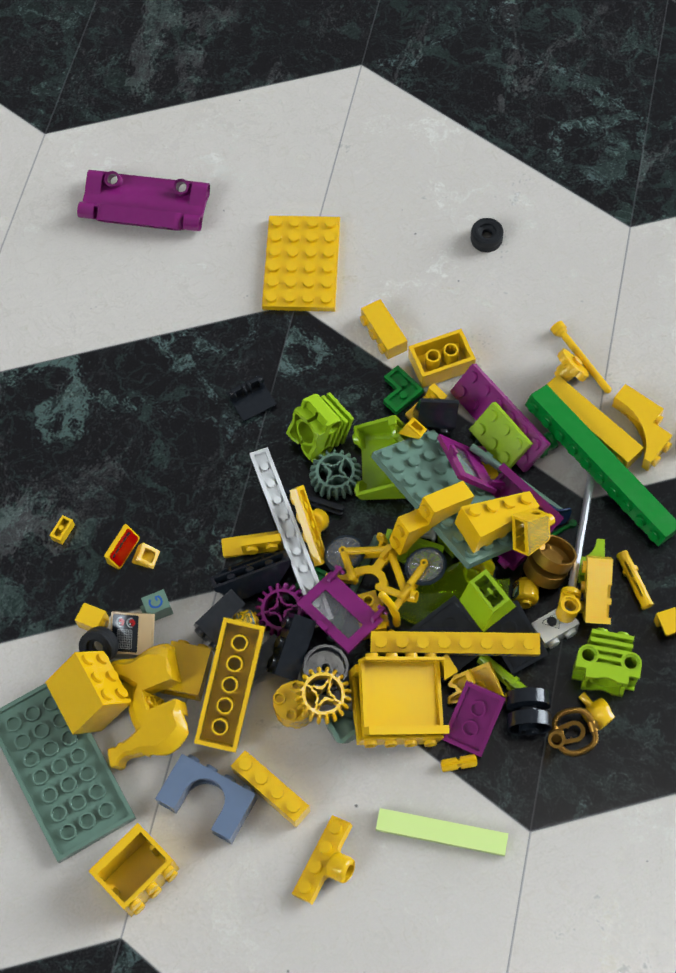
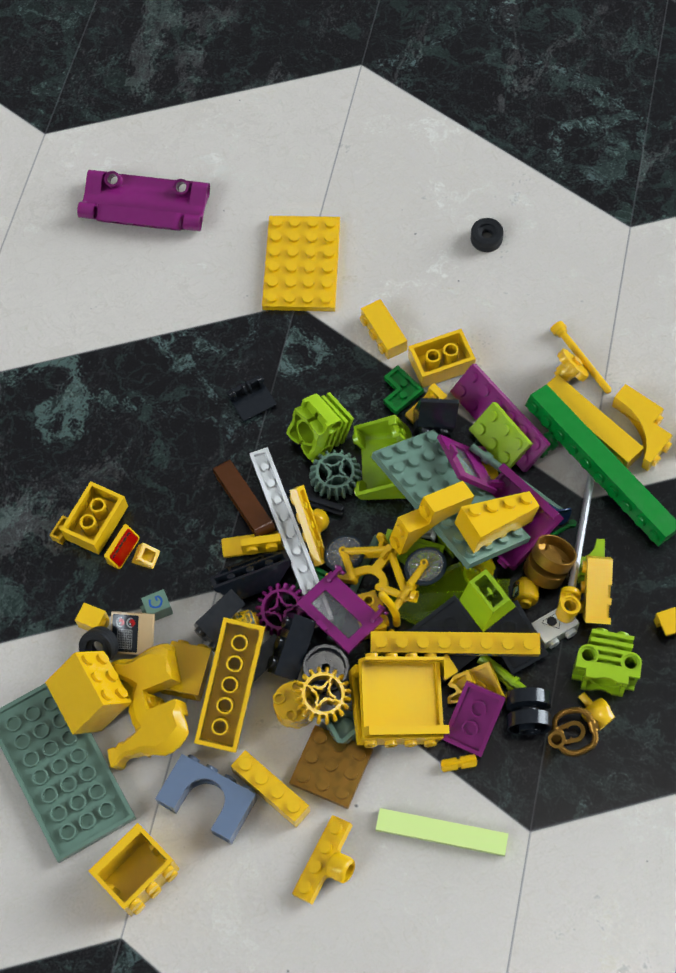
yellow slope [399,417,427,439] -> none
yellow torso [512,508,555,556] -> none
yellow pin [616,550,654,610] -> none
none -> yellow brick [60,481,128,555]
none -> reddish brown beam [212,459,276,537]
none -> pearl gold plate [289,725,373,809]

